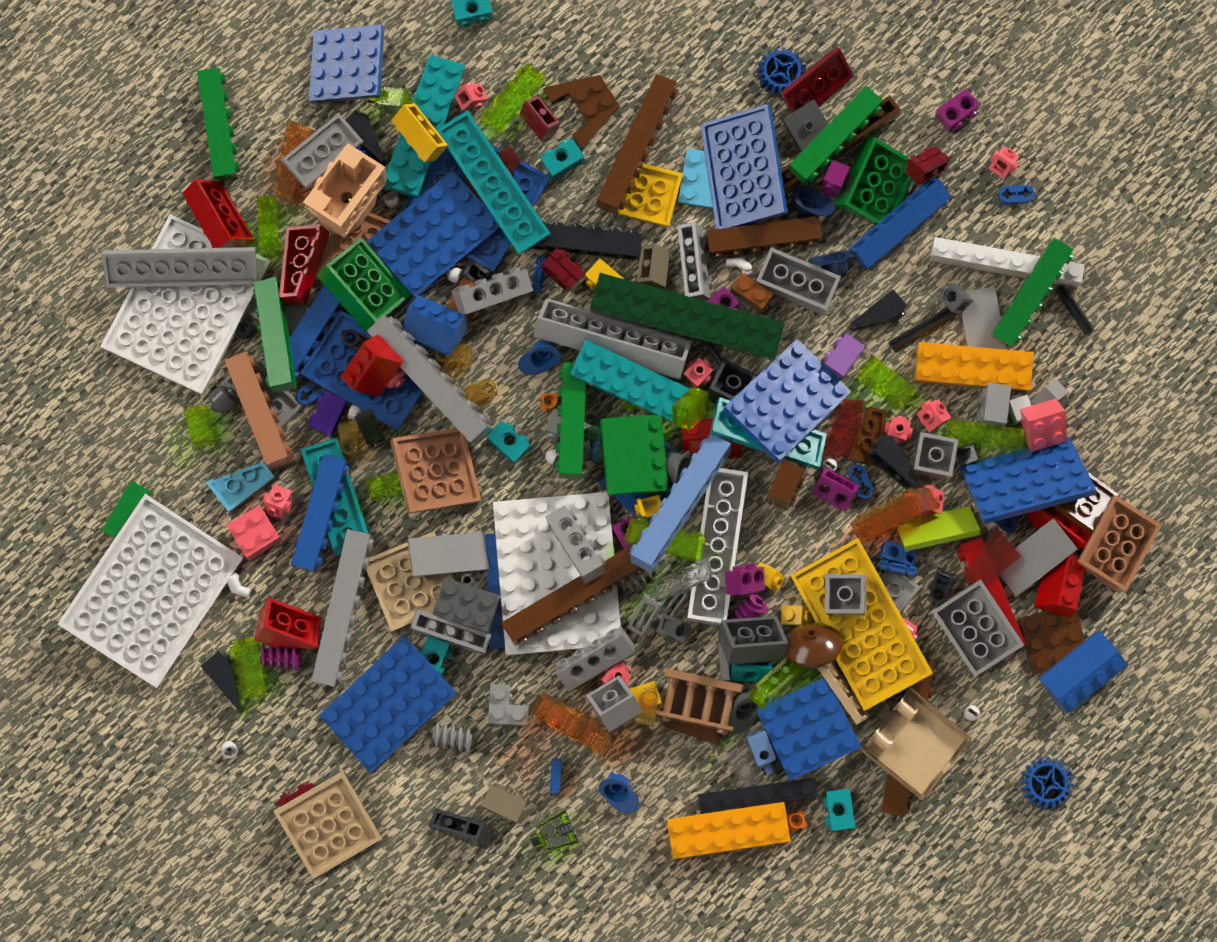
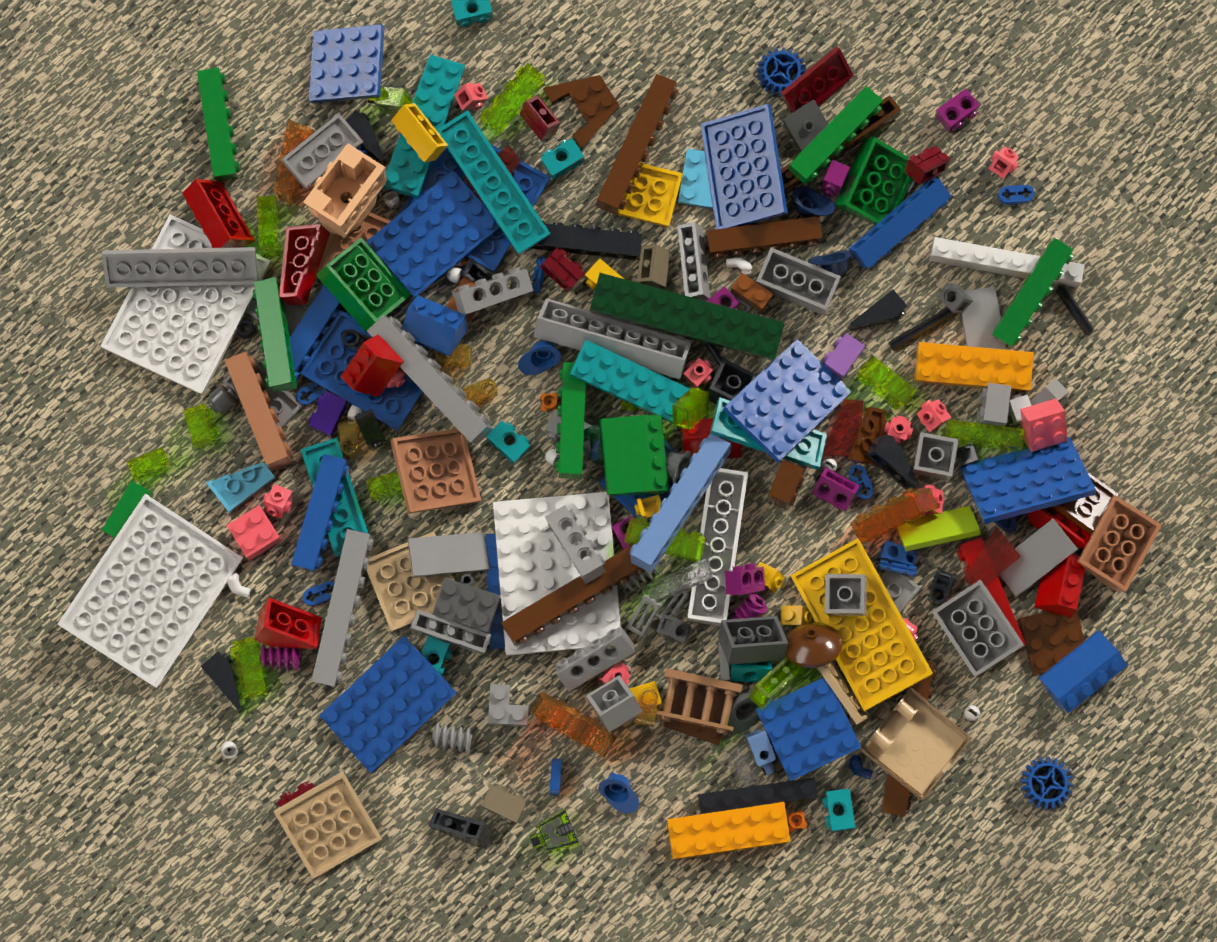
none -> clear neon green brick [127,447,172,483]
none -> blue beam [303,581,334,607]
none -> clear blue arm [849,754,873,780]

